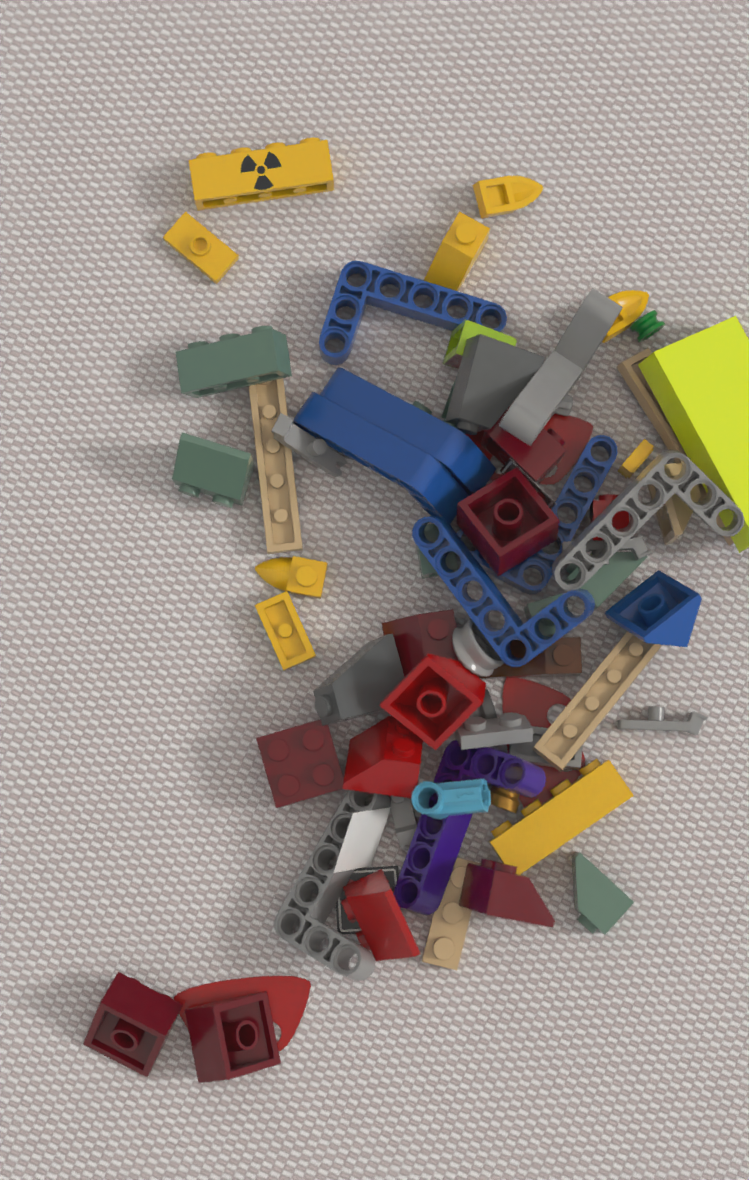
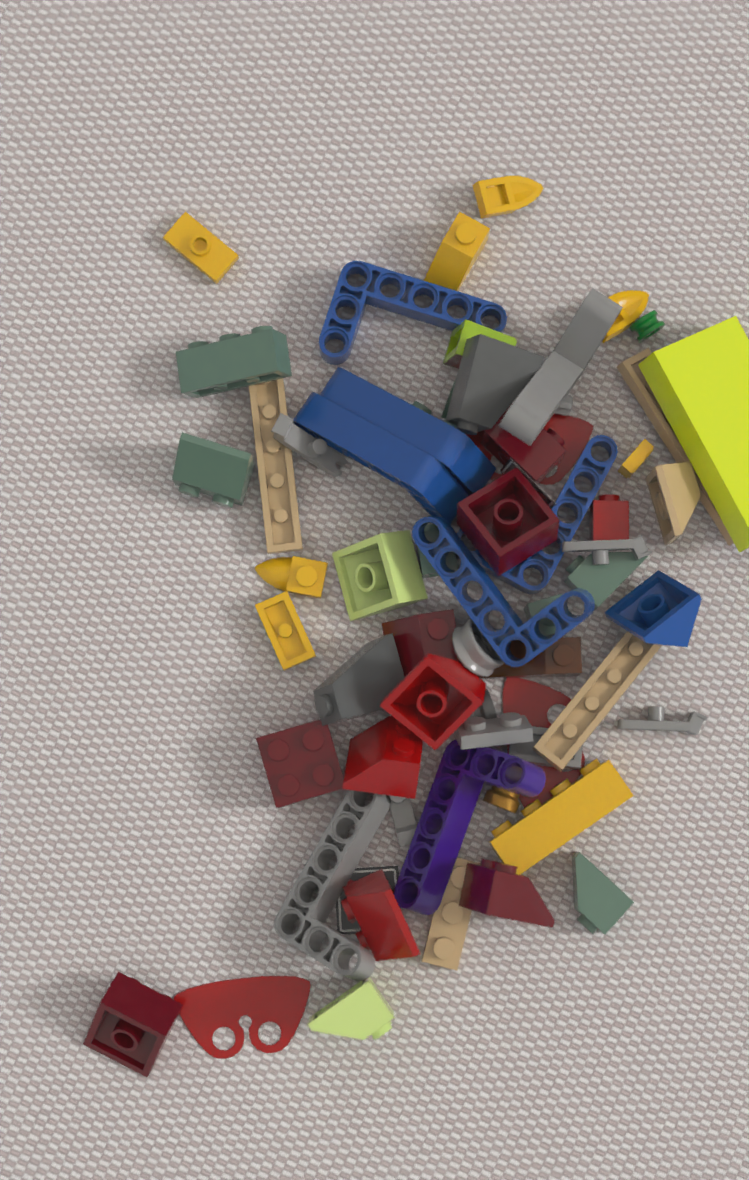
dark red slope [185,991,281,1083] -> none
yellow brick [189,137,334,211] -> none
white sticker [333,807,391,873] -> none
medium azure piece [411,779,491,820] -> none
light grey beam [551,450,744,591] -> none
none -> yellowish green slope [307,977,394,1040]
none -> yellowish green slope [332,530,428,621]

